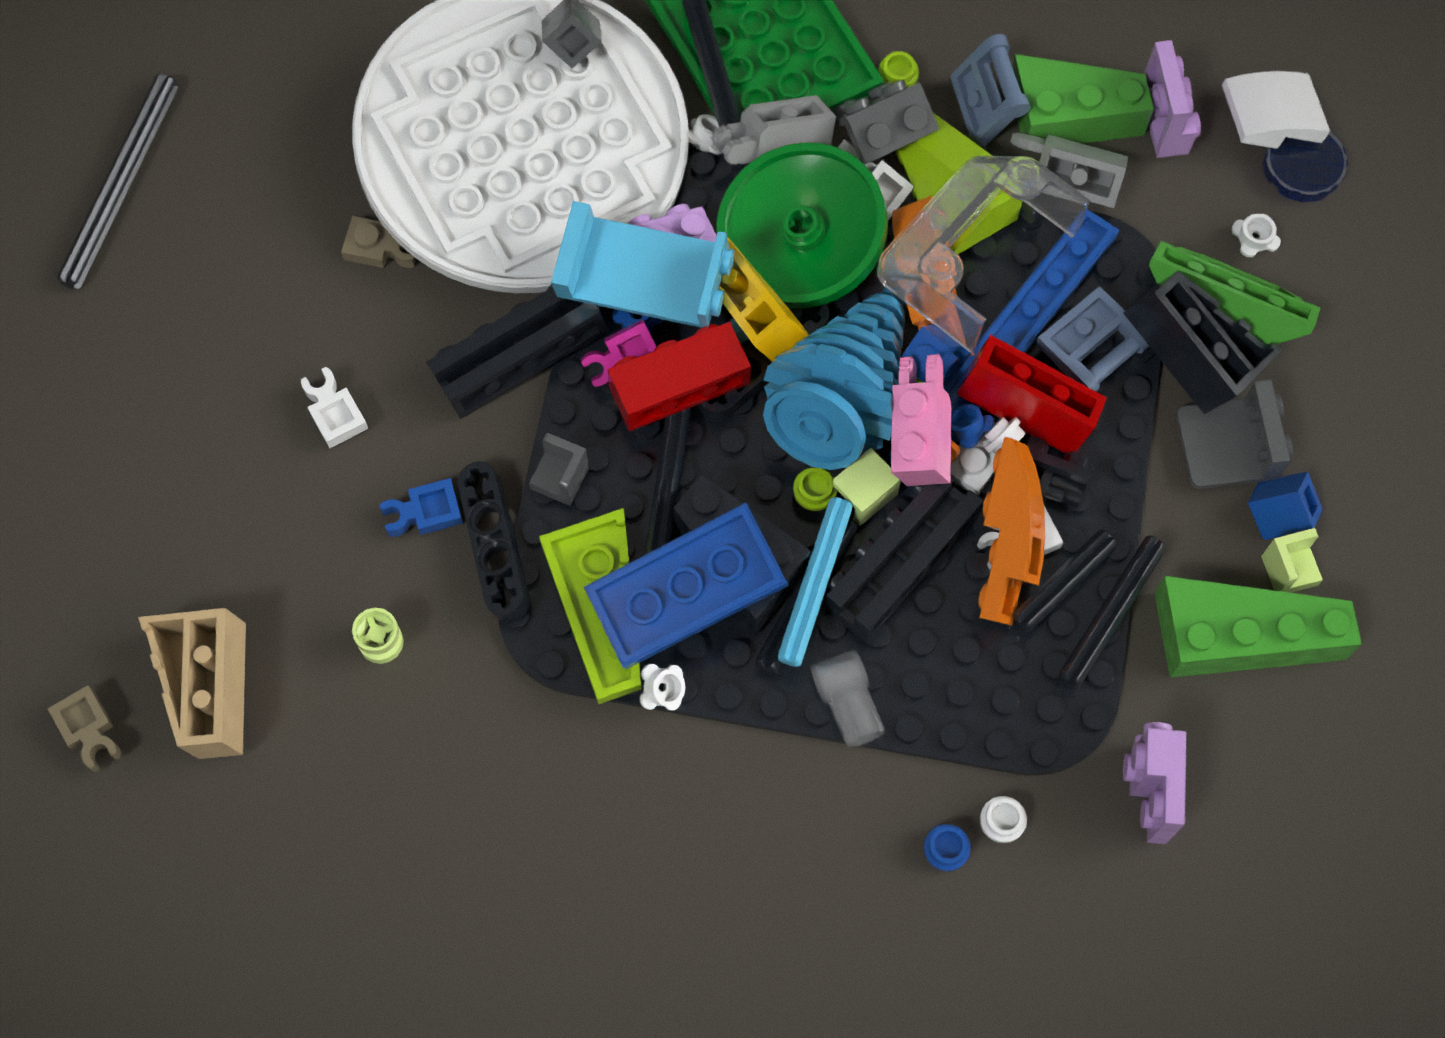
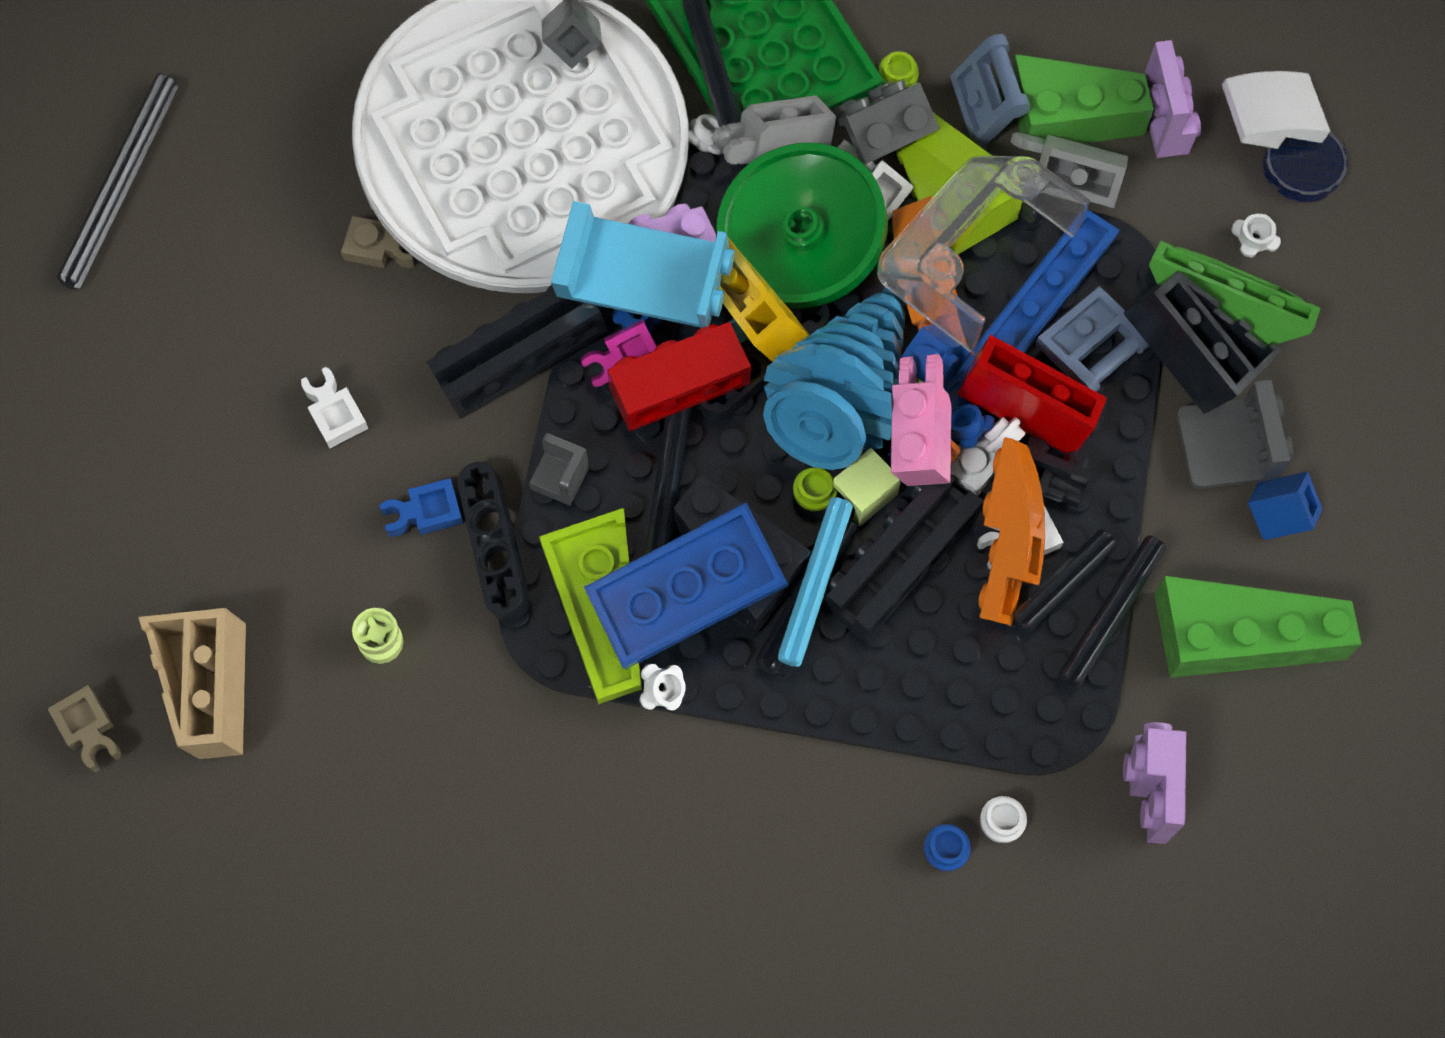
clear piece [811,650,885,748] -> none
yellowish green panel [1261,528,1323,593] -> none

